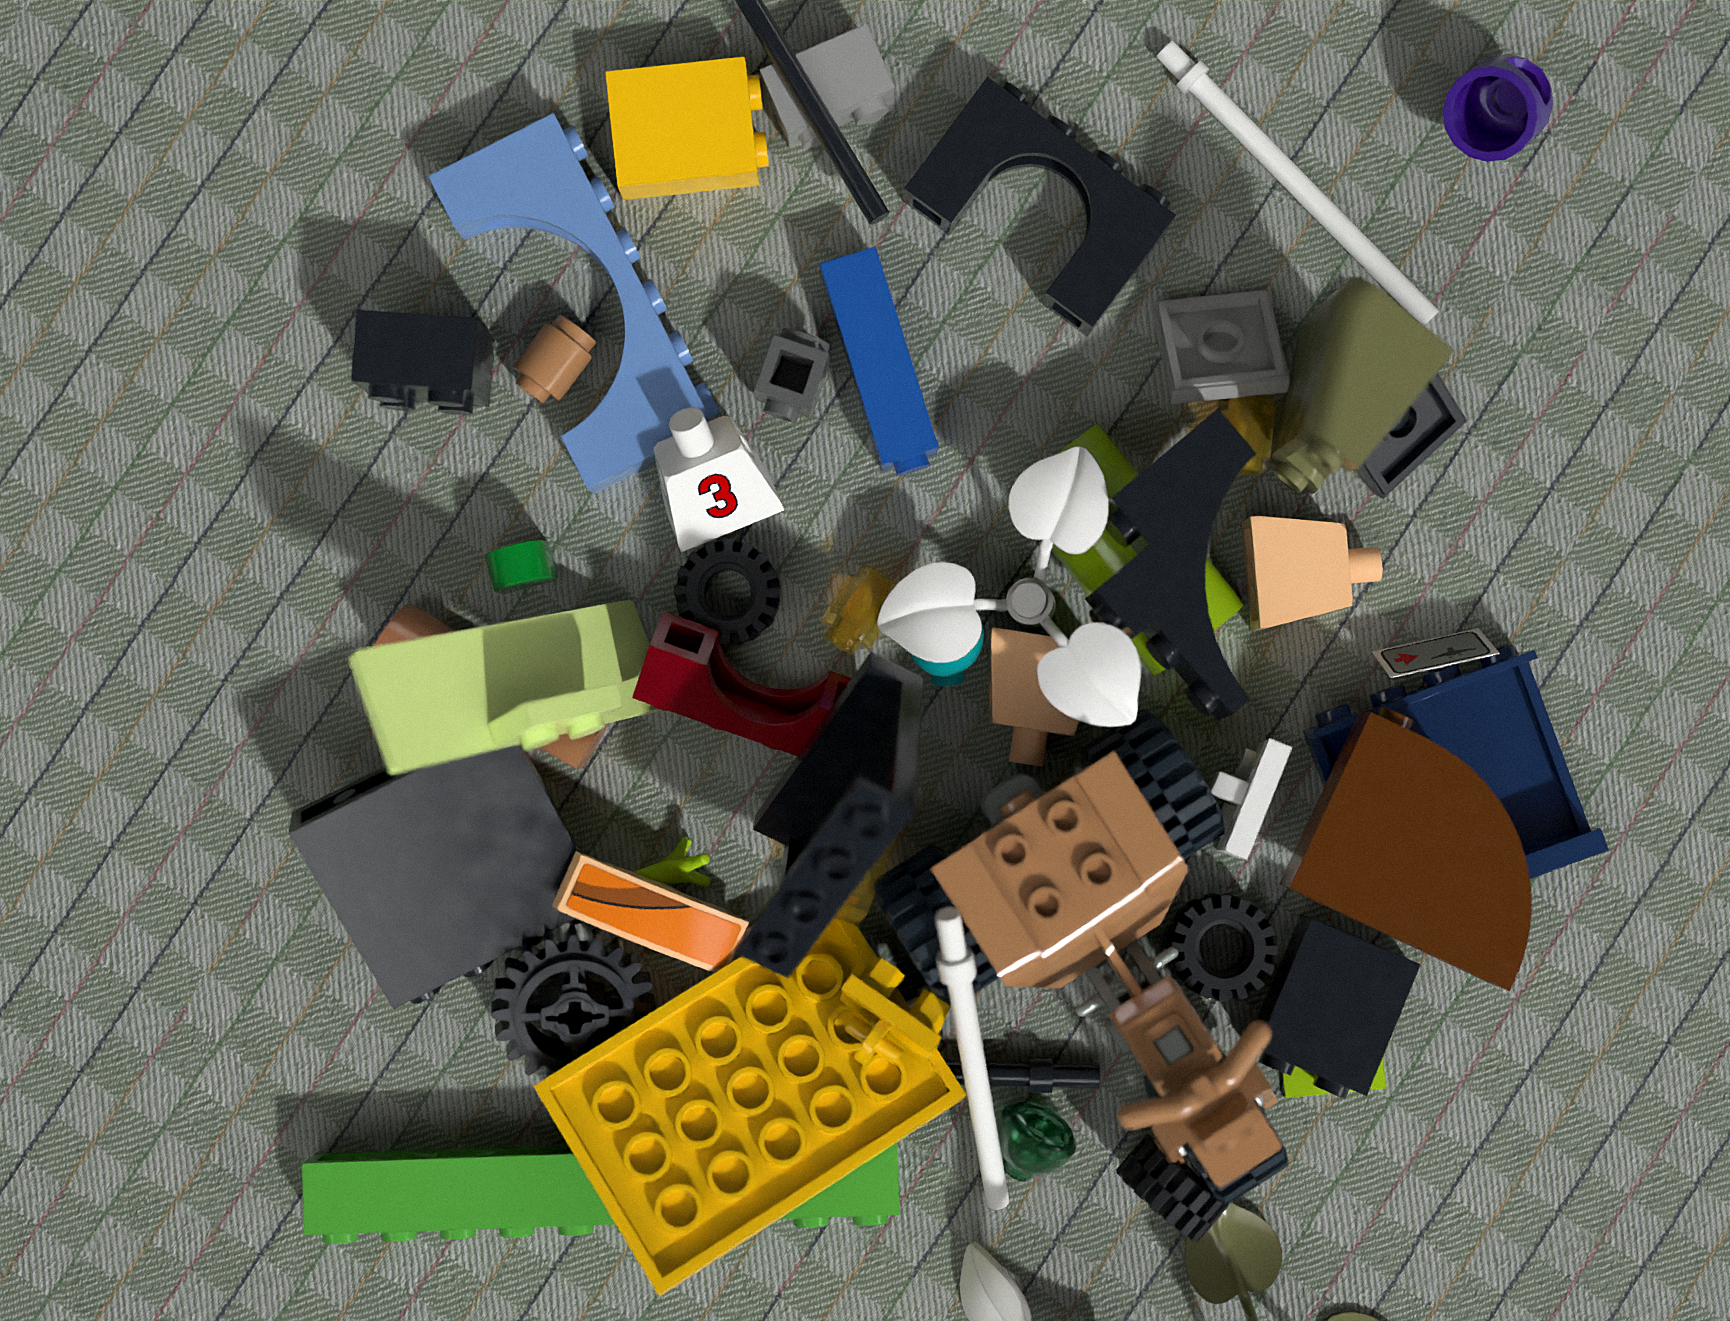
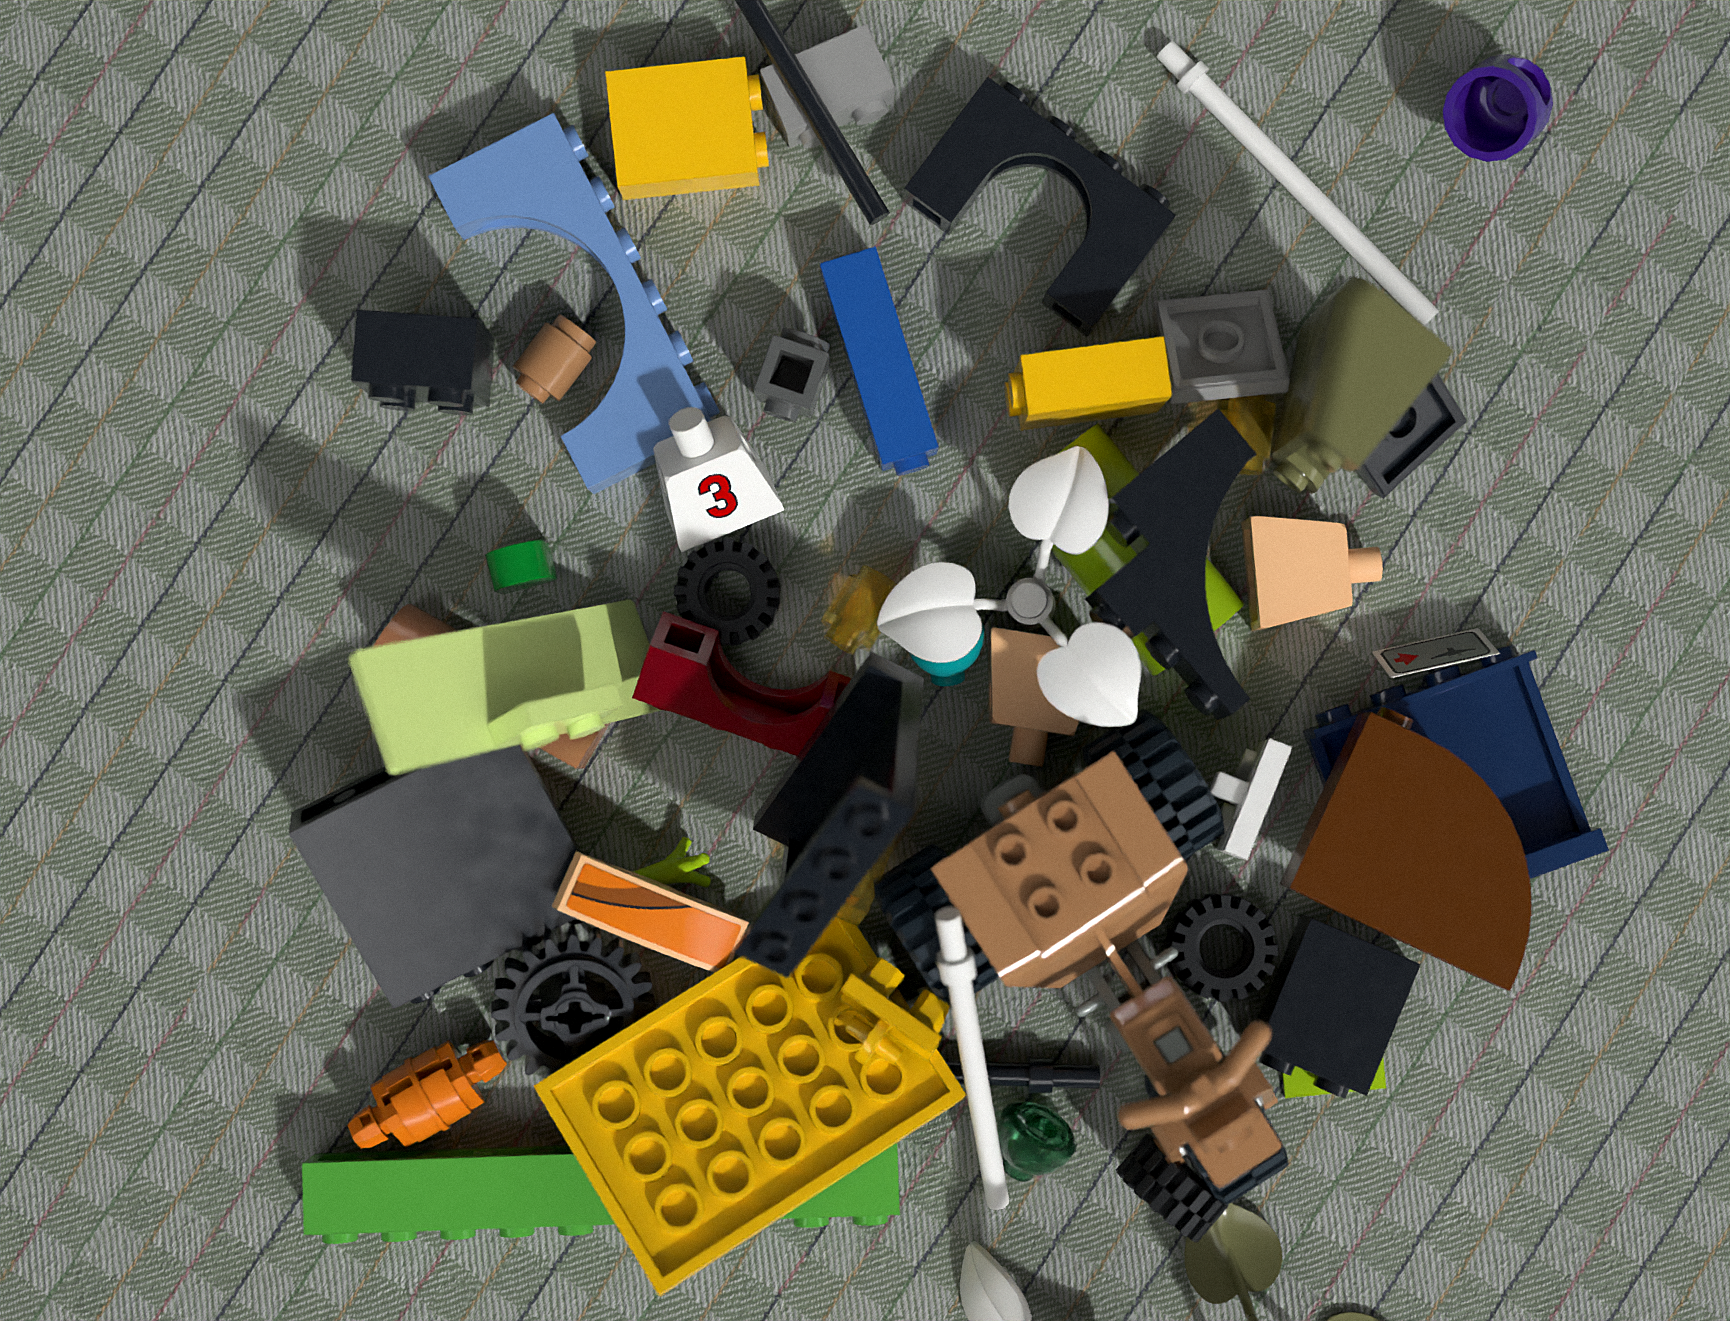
none -> orange piece [347,1040,507,1148]
none -> yellow brick [1005,336,1172,431]

